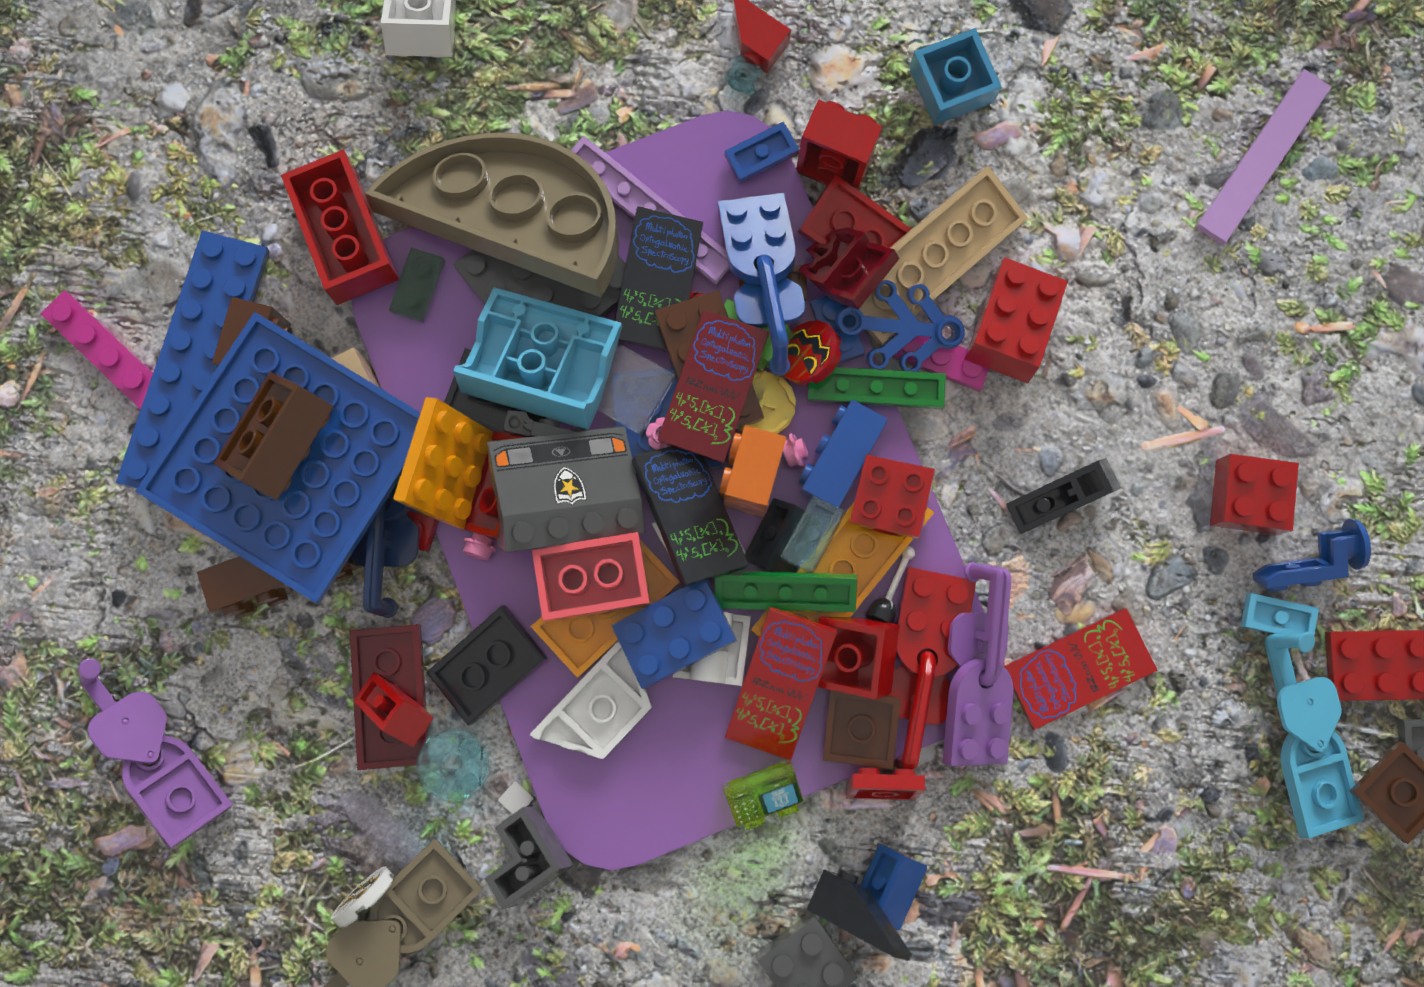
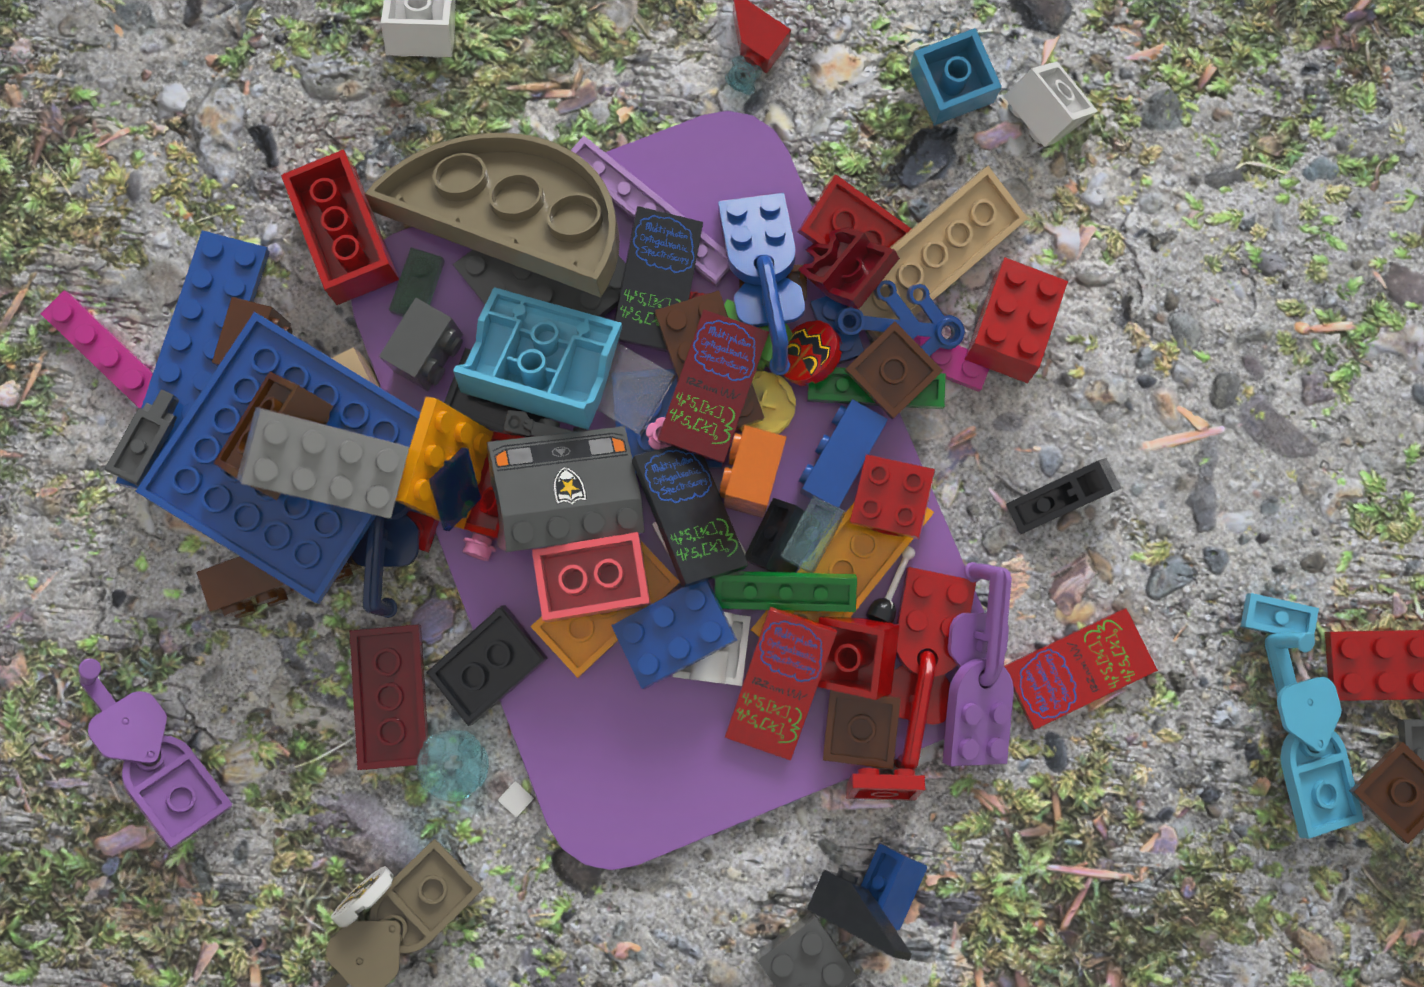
red slope [353,672,434,747] -> none
dark grey brick [484,806,574,909] -> none
white wing [530,641,652,759] -> none
clear neon green slope [722,760,804,830] -> none
blue plate [724,121,799,184] -> none
bright pink plate [783,433,809,467] -> none
red brick [796,99,883,190] -> none
lavender tile [1195,69,1331,246] -> none
red brick [1210,454,1299,535] -> none
blue piece [1253,519,1371,591] -> none
none -> dark grey hinge [105,389,179,486]
none -> light grey brick [237,407,409,519]
none -> dark grey brick [379,298,463,391]
none -> clear blue piece [429,447,481,531]
none -> reddish brown plate [844,321,943,419]
none -> white slope [1004,61,1097,147]

